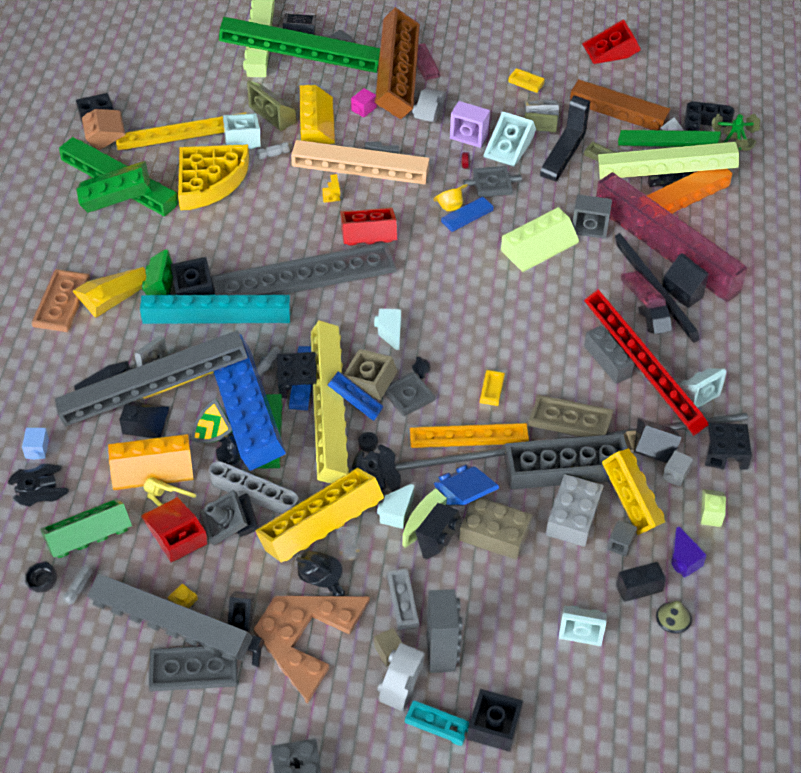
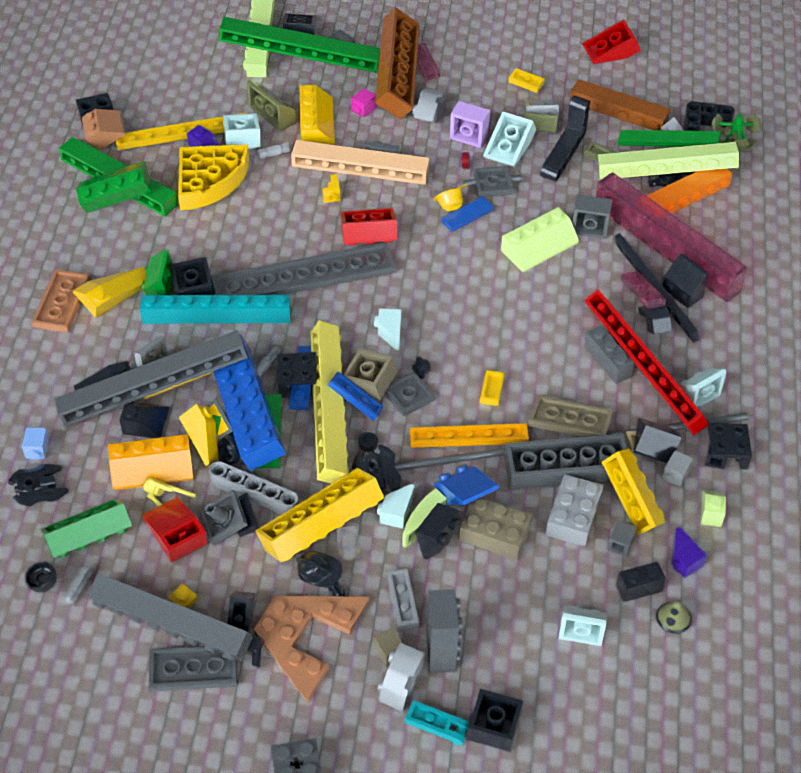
none -> yellow slope [179,404,219,466]
none -> dark purple slope [187,125,220,147]

